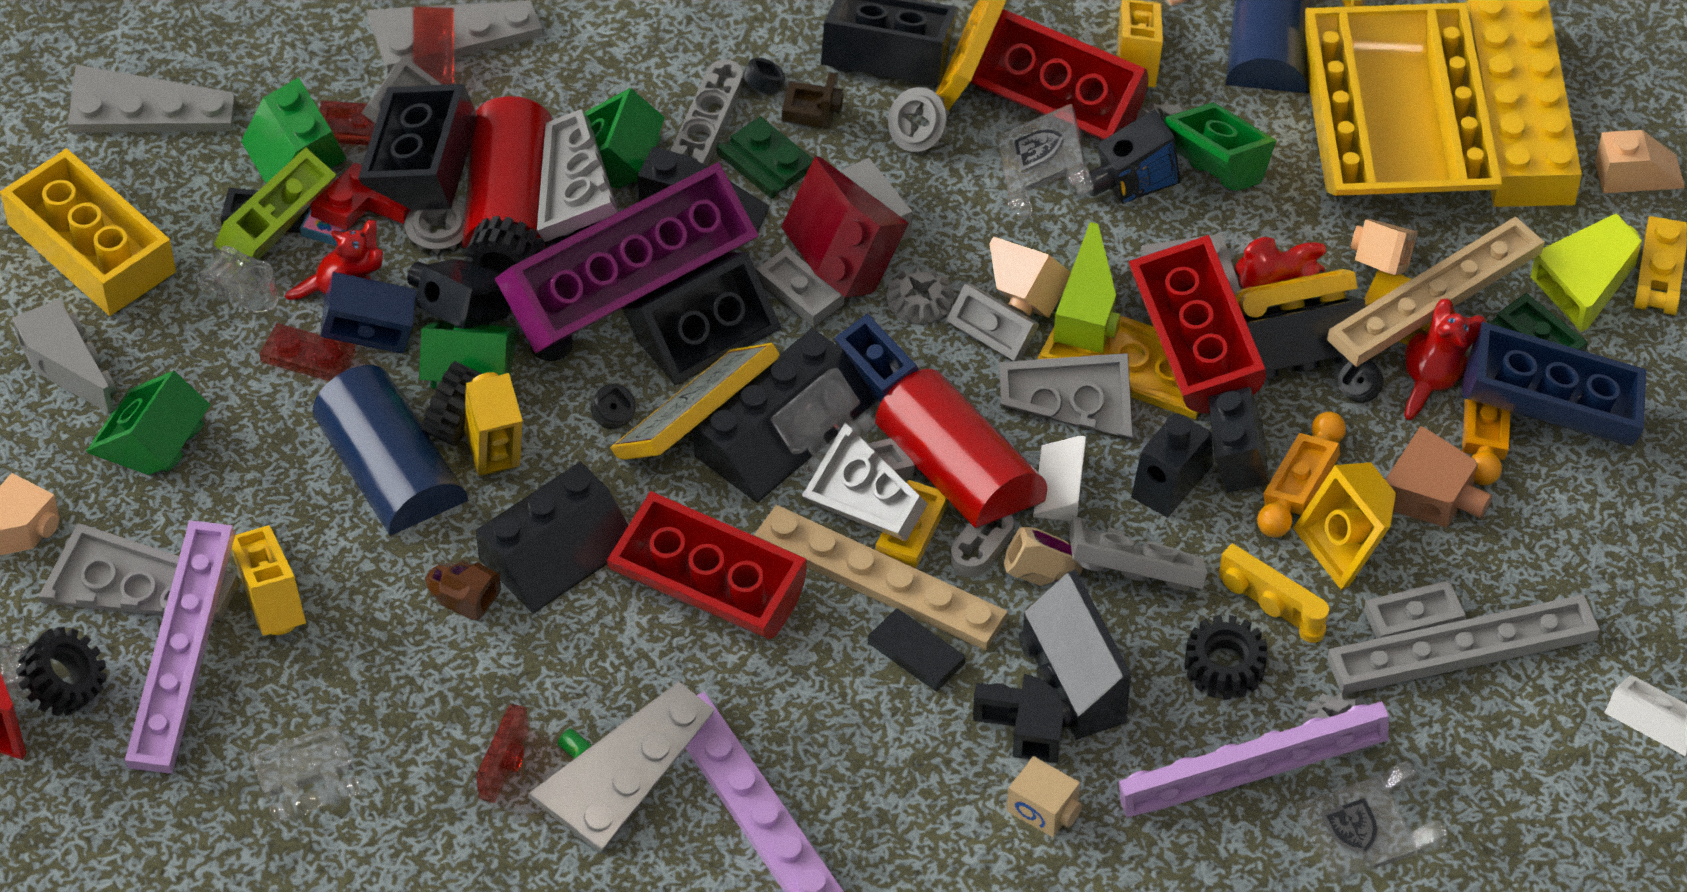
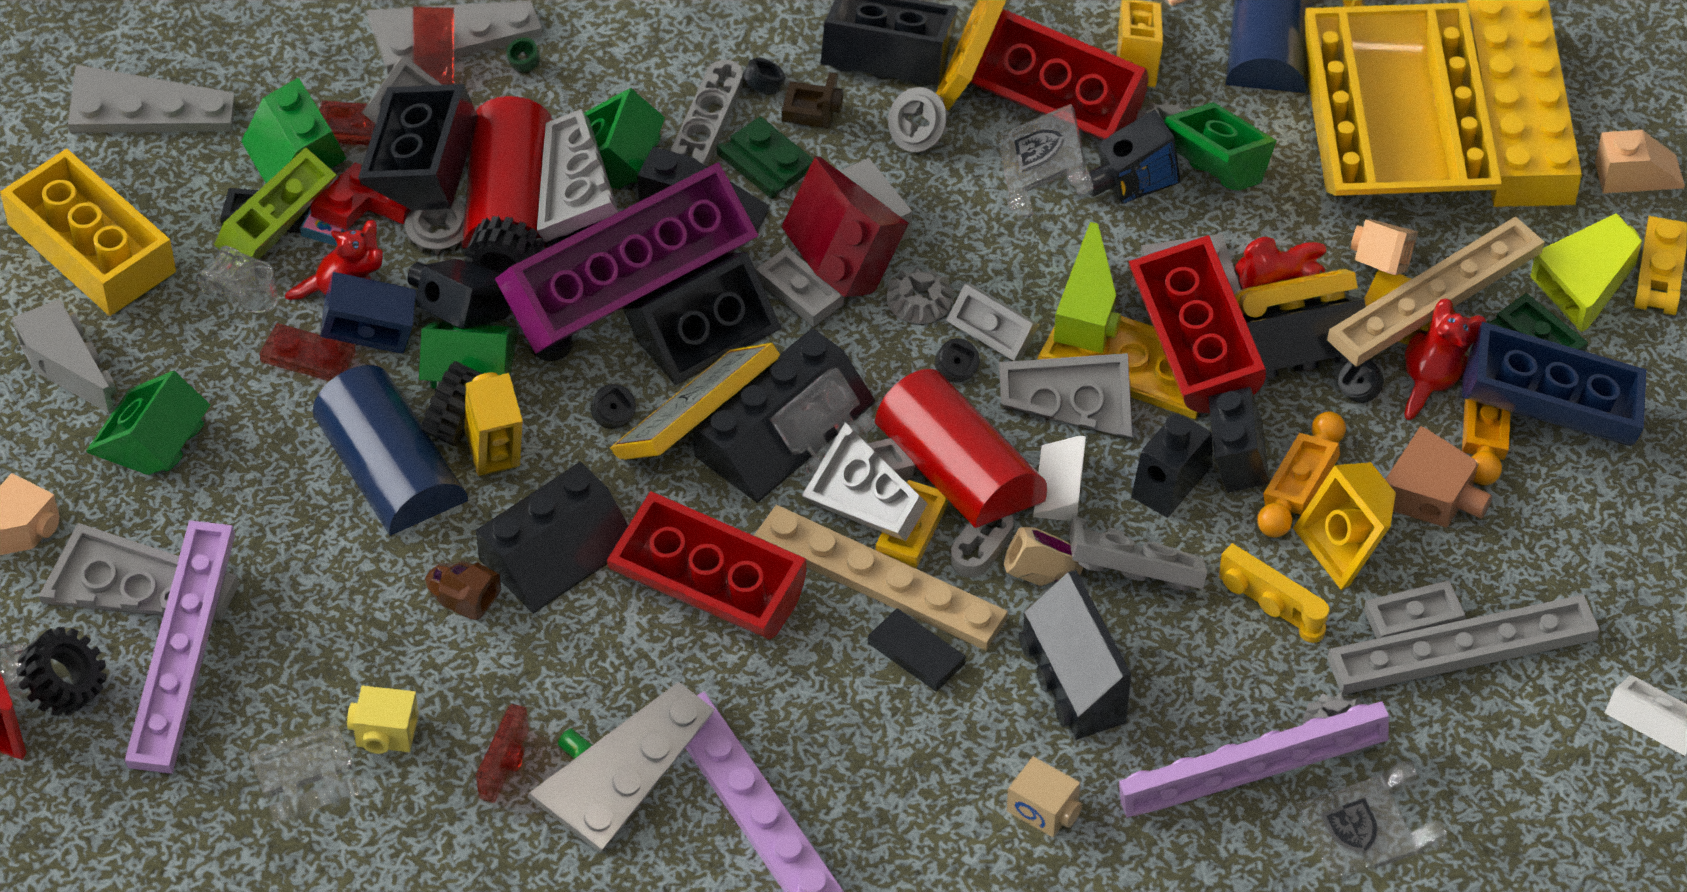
yellow slope [231,525,306,636] -> none
dark blue brick [833,313,919,403] -> none
black brick [973,674,1064,763] -> none
light nougat slope [990,237,1071,318] -> none
black tyre [1184,615,1268,700] -> none
none -> light yellow brick [347,686,419,754]
none -> dark green hinge [506,38,540,73]
none -> black tile [935,338,980,383]

